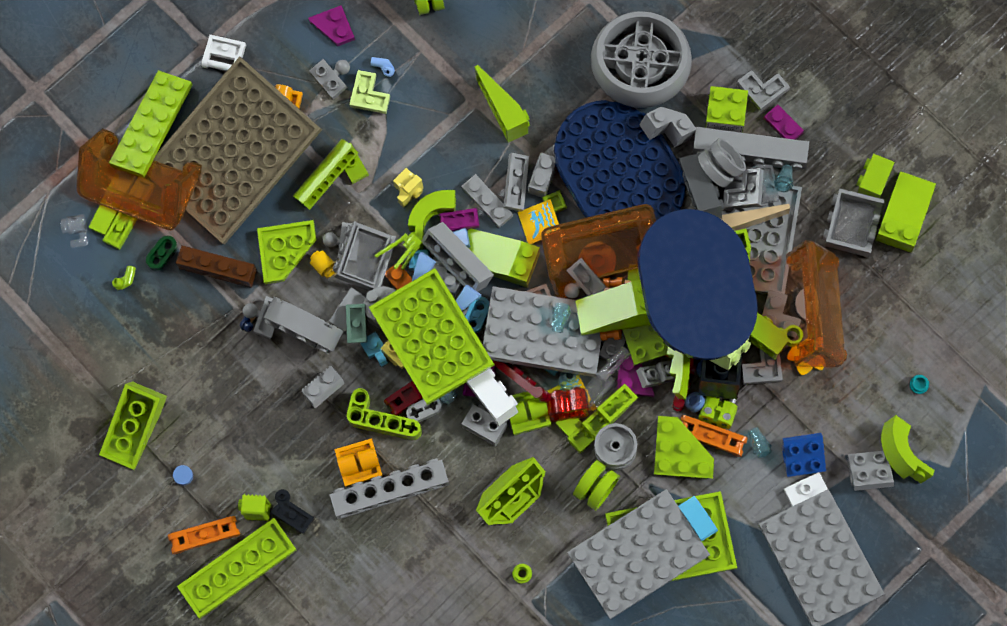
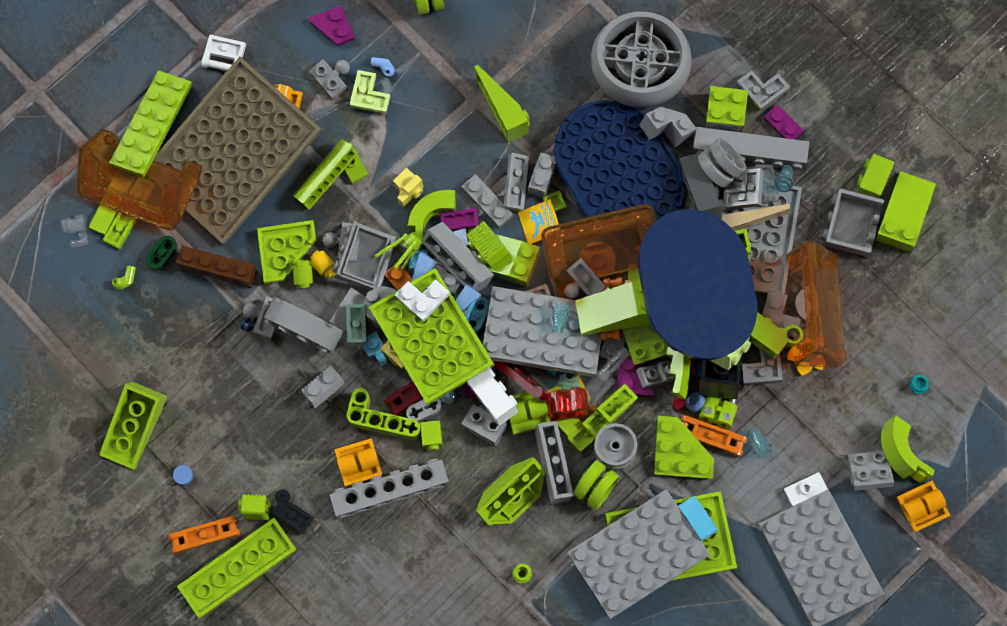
blue plate [782,433,826,477] -> none
none -> lime brick [293,260,313,288]
none -> white plate [395,280,450,322]
none -> lime brick [420,420,443,451]
none -> lime brick [466,221,509,267]
none -> light grey brick [534,421,574,505]
none -> light orange plate [896,480,951,533]

